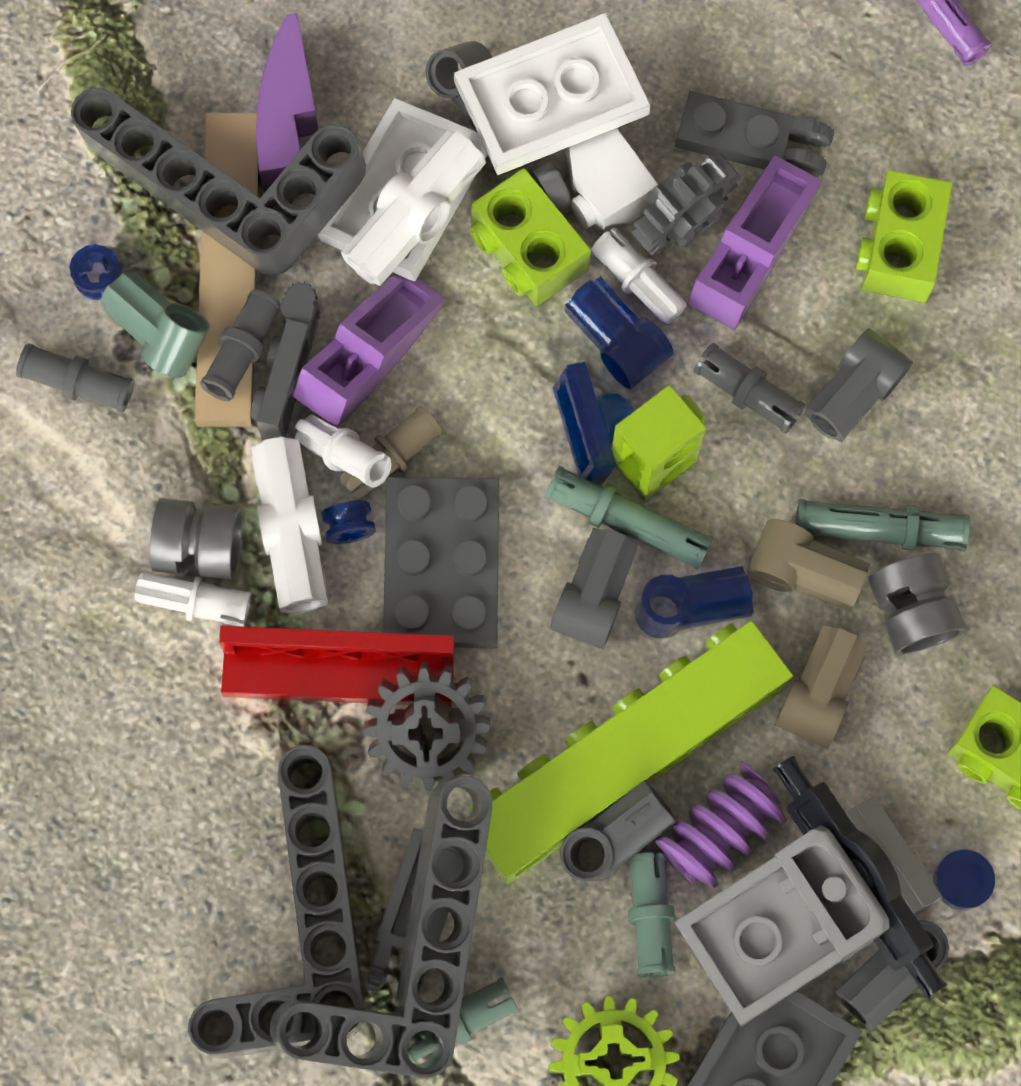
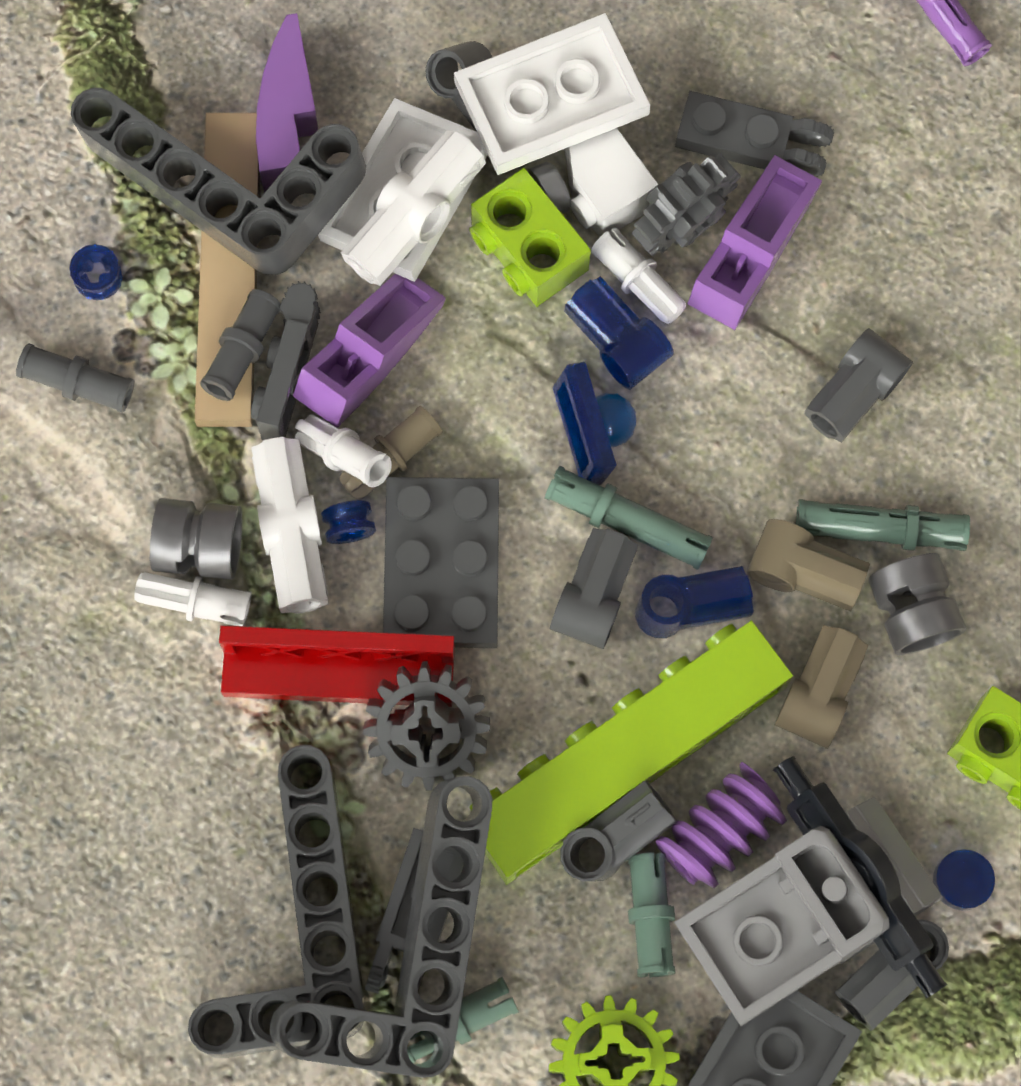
sand green piece [100,271,210,378] -> none
lime brick [610,385,706,502] -> none
dark grey pin [694,343,806,434] -> none
lime brick [855,170,953,303] -> none

